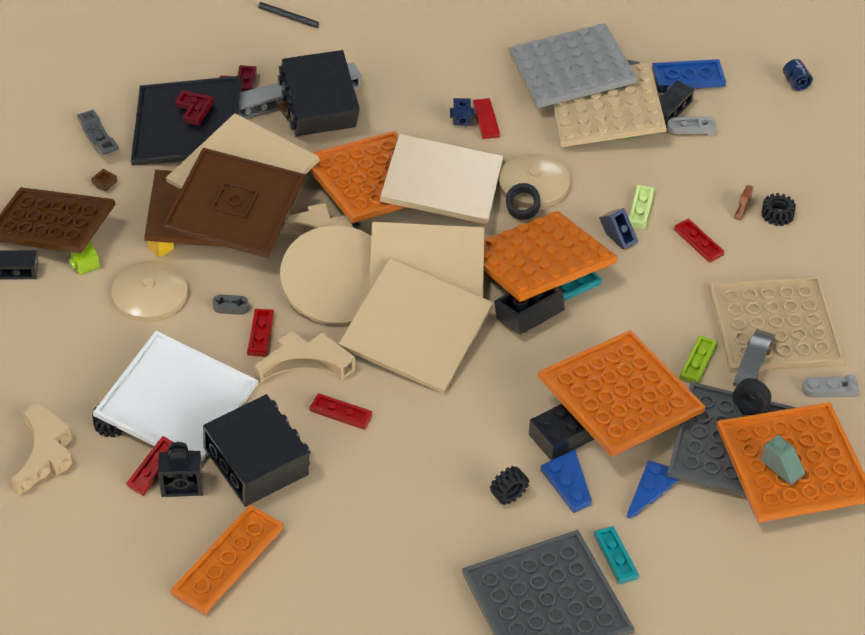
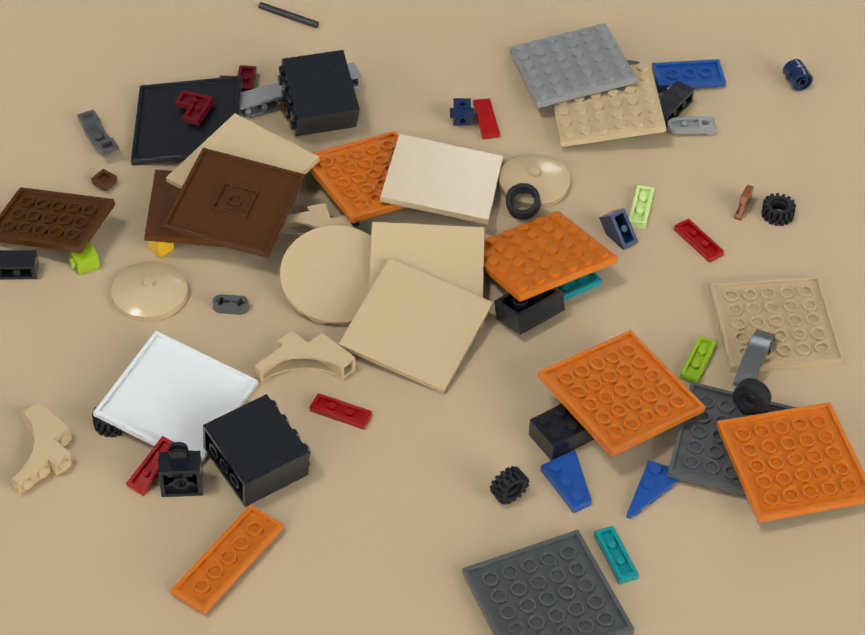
red tile [247,308,274,357] -> none
sand green slope [760,435,805,486] -> none
light grey plate [802,374,859,398] -> none

